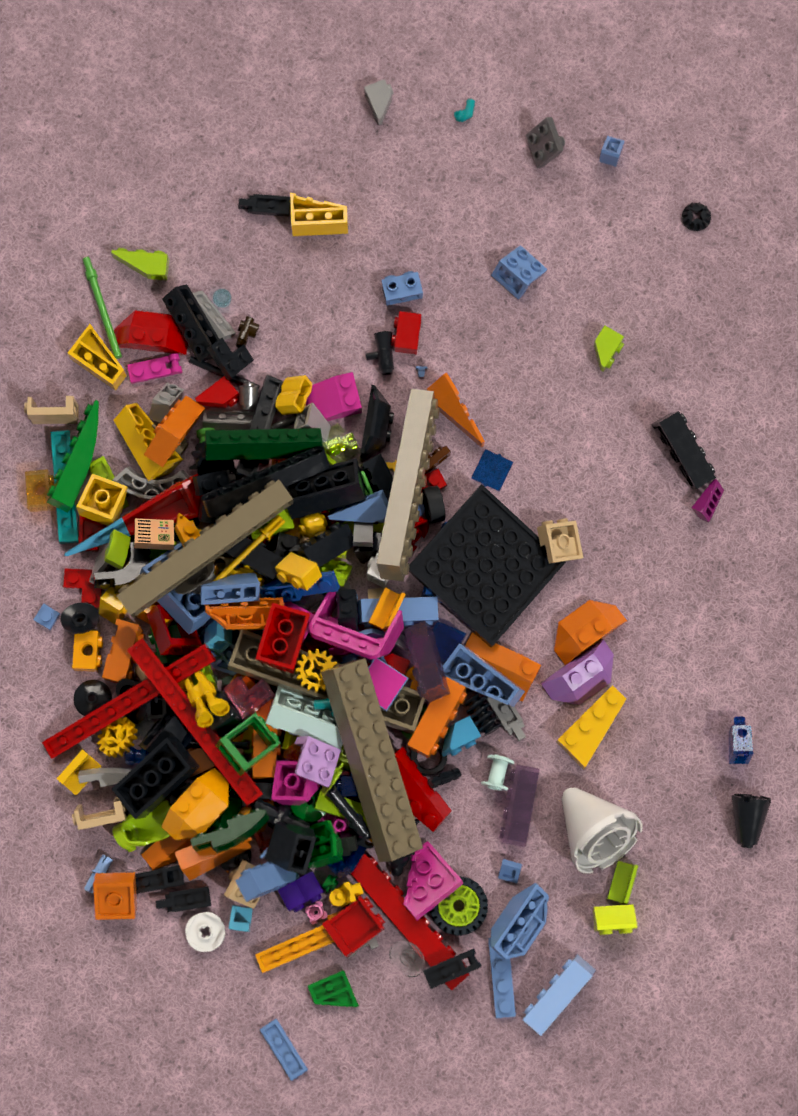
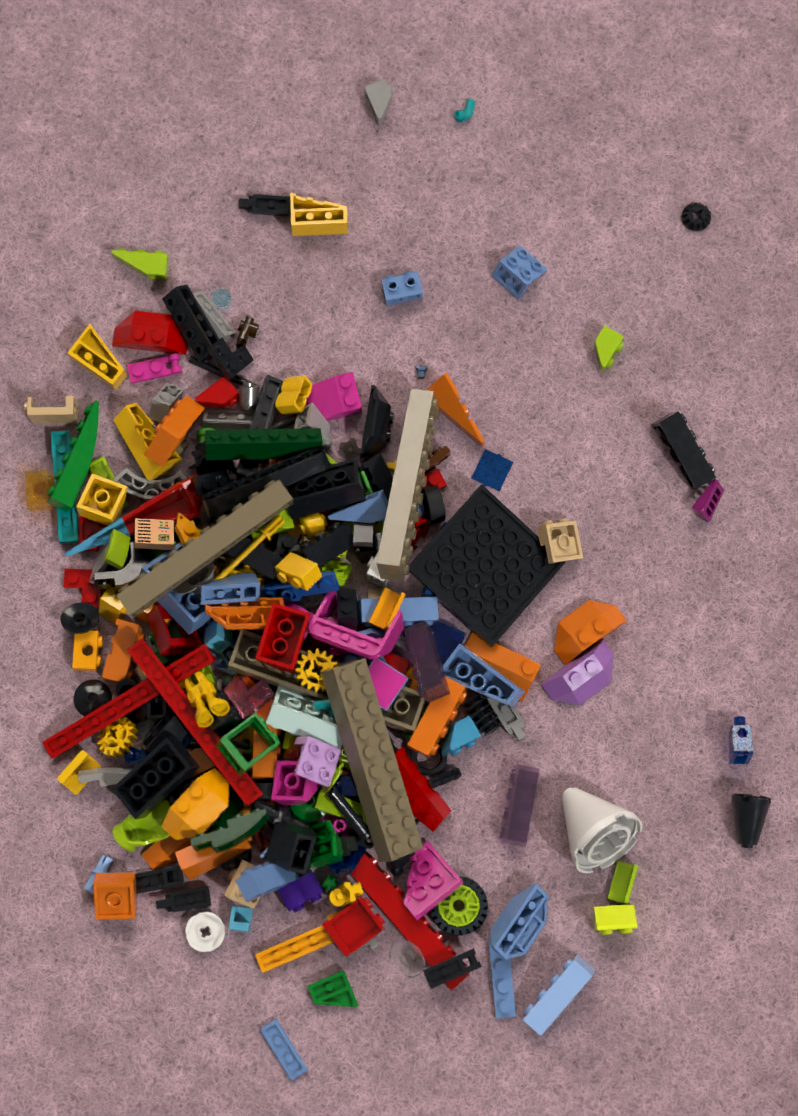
medium blue plate [33,604,61,630] -> none
tan panel [72,797,128,830] -> none
bright green bar [82,257,122,359] -> none
bright pink plate [305,901,328,924] -> none
clear neon green plate [322,433,358,456] -> none
black piece [366,331,394,375] -> none
red brick [391,311,422,355] -> none
light aqua hose [481,755,514,791] -> none
medium blue plate [498,859,522,883] -> none
flat silver plate [525,117,565,168] -> none
yellow wedge [557,685,626,769] -> none
medium blue slope [599,136,625,167] -> none

